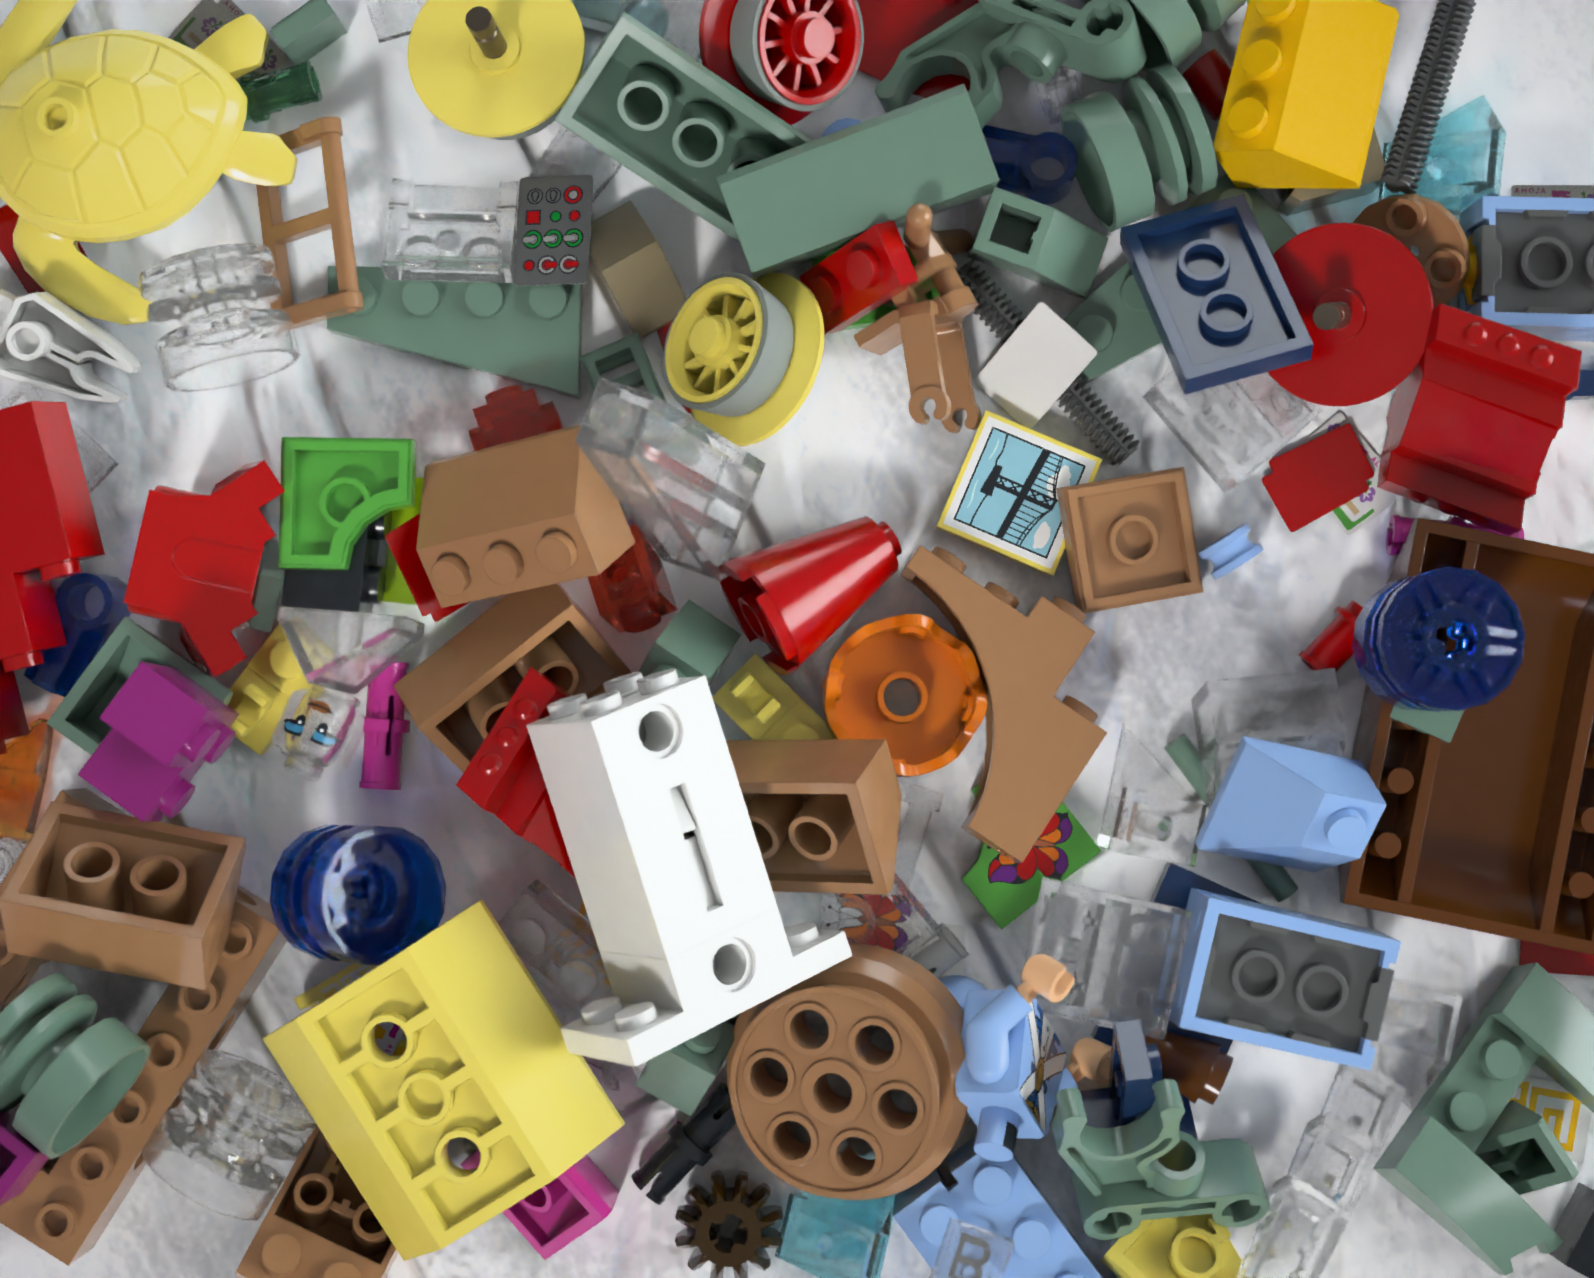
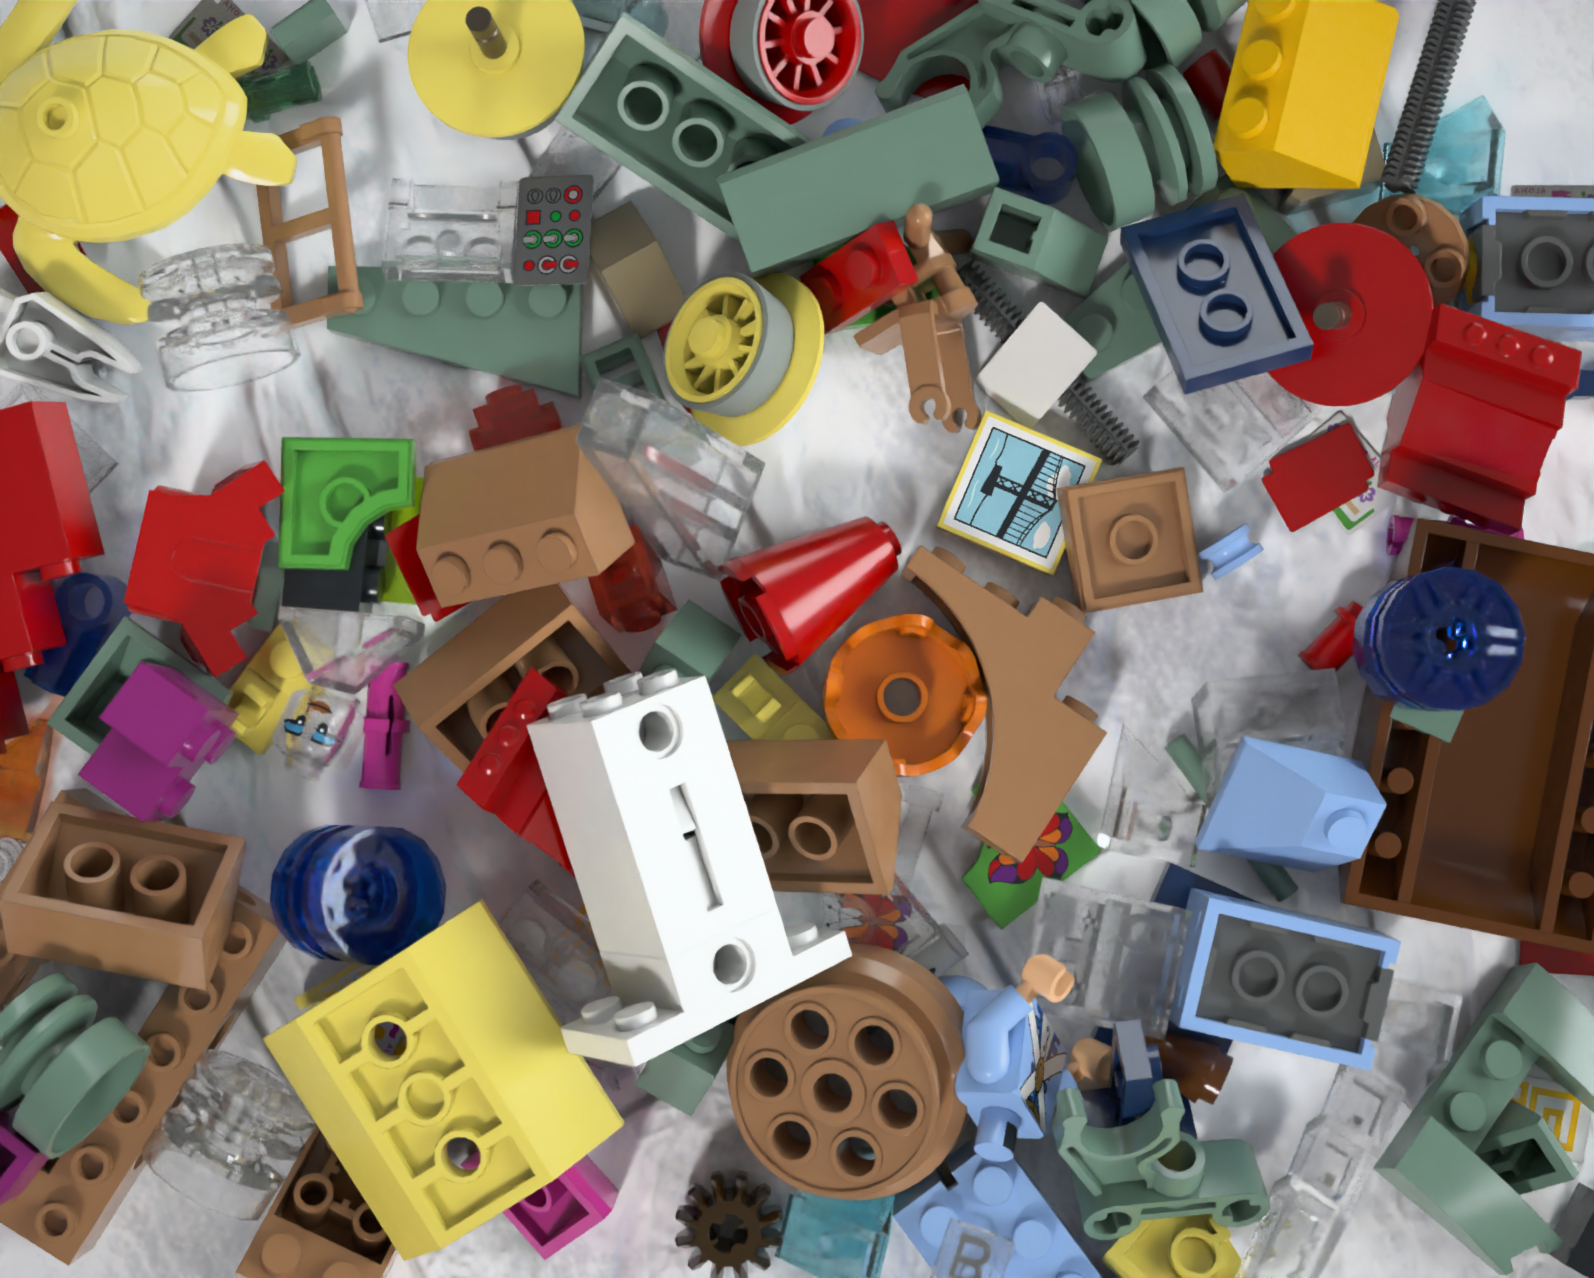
black pin [631,1082,736,1205] -> none

